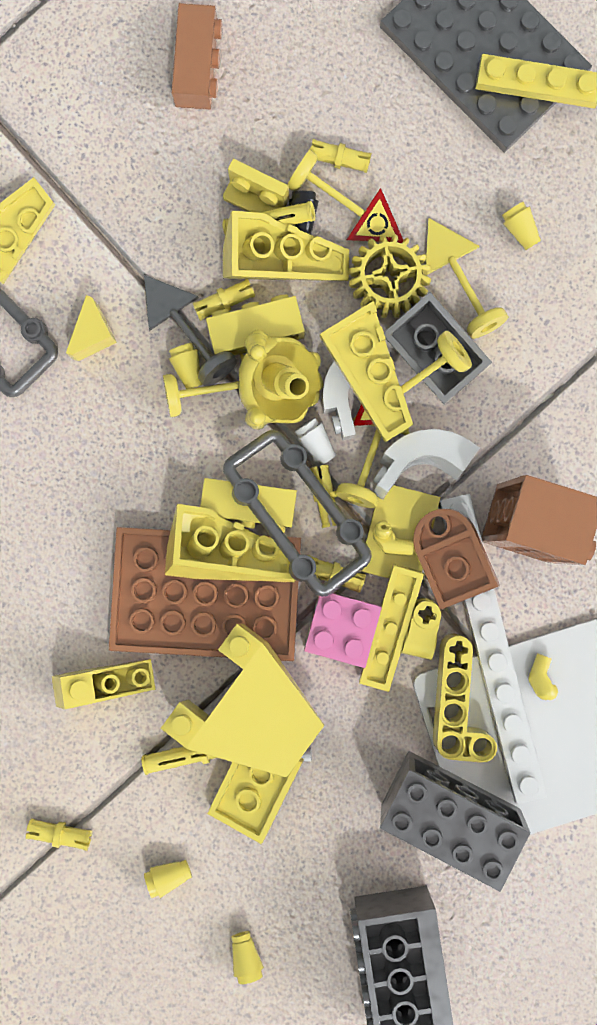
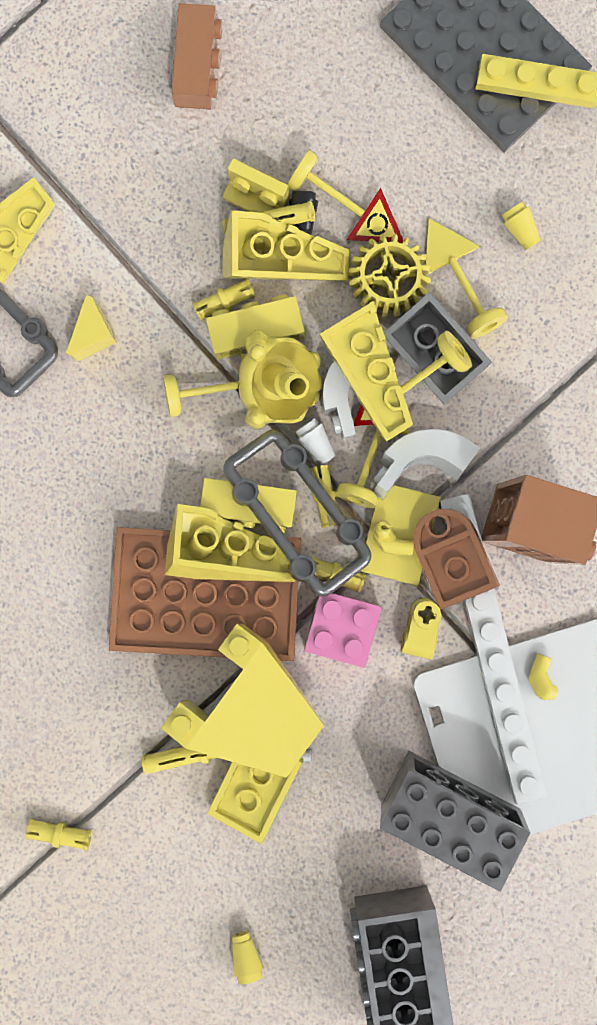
light yellow slope [51,659,156,709] -> none
flat silver piece [144,275,237,386] -> none
light yellow cone [144,860,192,898] -> none
light yellow cone [169,343,203,389] -> none
light yellow pin [310,139,372,173] -> none
light yellow plate [359,564,424,692] -> none
light yellow beam [433,633,497,762] -> none

